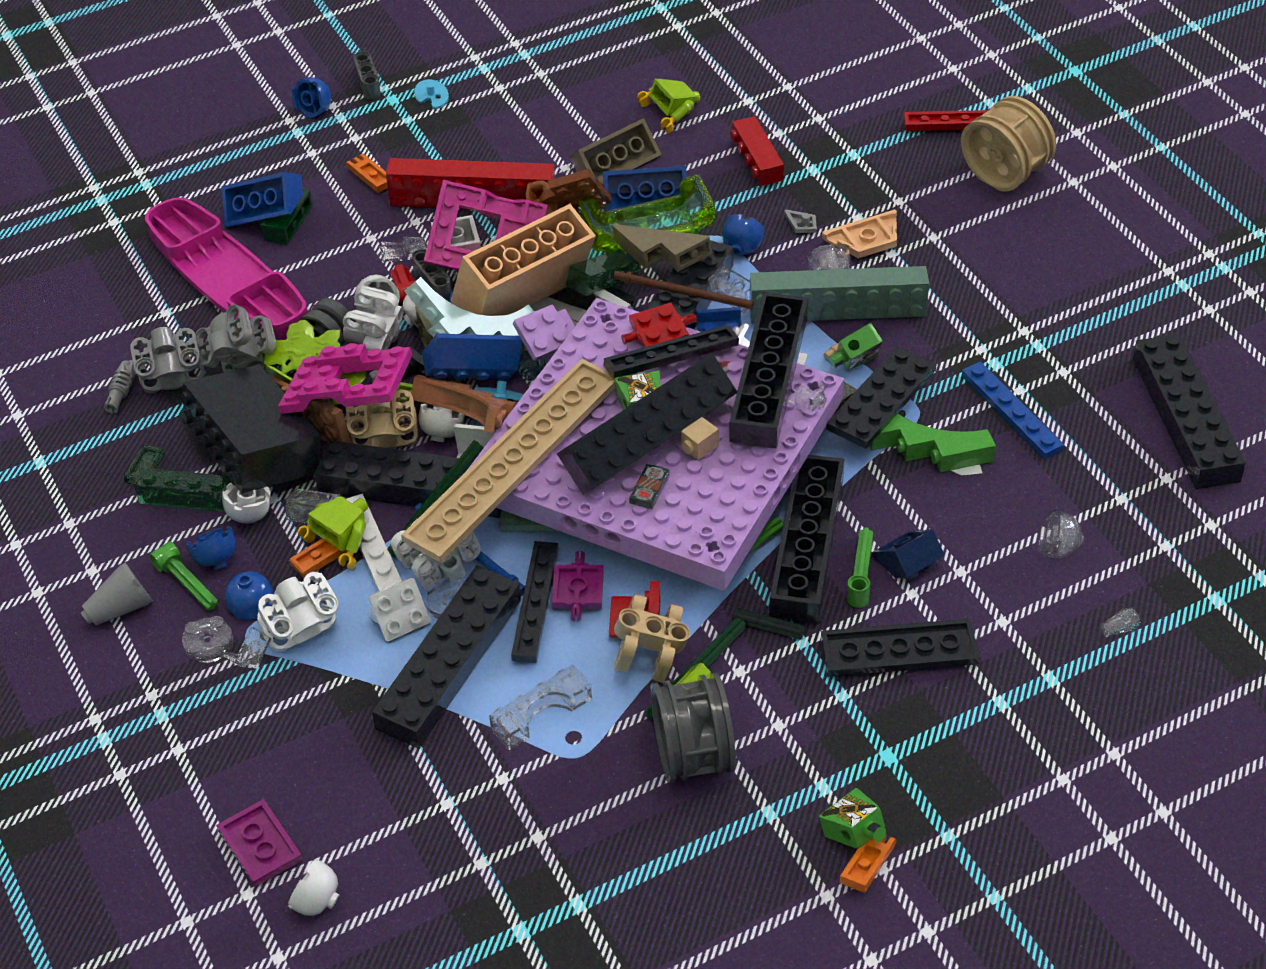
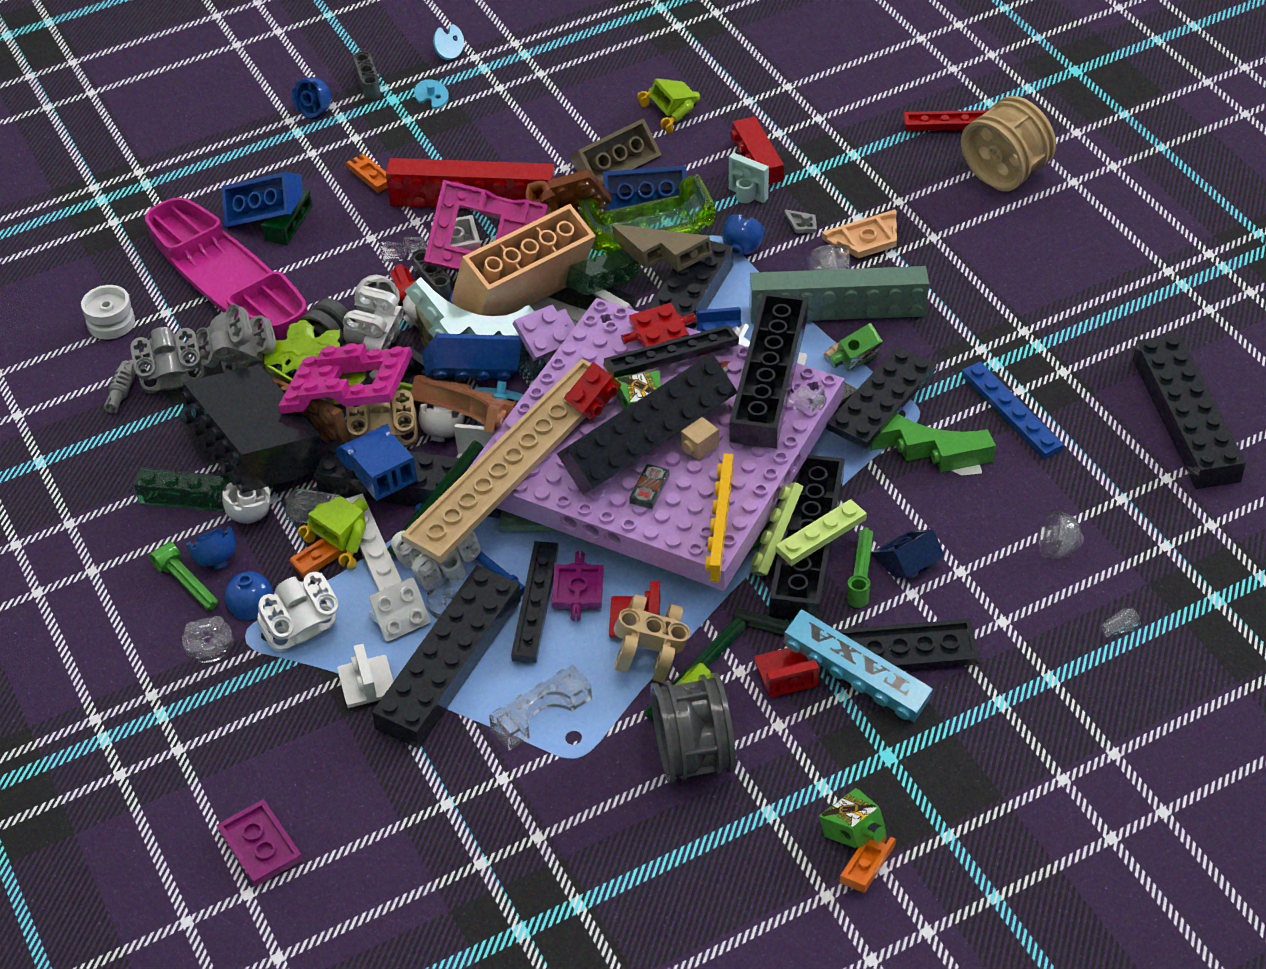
light grey cone [81,563,153,626] -> none
clear green tile [123,445,165,487] -> none
clear bracket [223,627,271,668] -> none
white cylinder [288,859,339,916] -> none
reddish brown bar [613,271,754,310] -> none
clear bracket [708,265,750,313] -> none
none -> white wheel [81,285,135,340]
none -> blue piece [336,424,418,501]
none -> white bracket [337,644,394,708]
none -> medium azure piece [433,24,464,60]
none -> red bracket [563,362,621,421]
none -> yellow plate [705,453,733,582]
none -> light aqua plate [729,153,769,203]
none -> yellowish green plate [750,482,804,576]
none -> red bracket [754,648,819,698]
none -> yellowish green plate [776,499,867,566]
none -> medium azure brick [784,609,933,722]

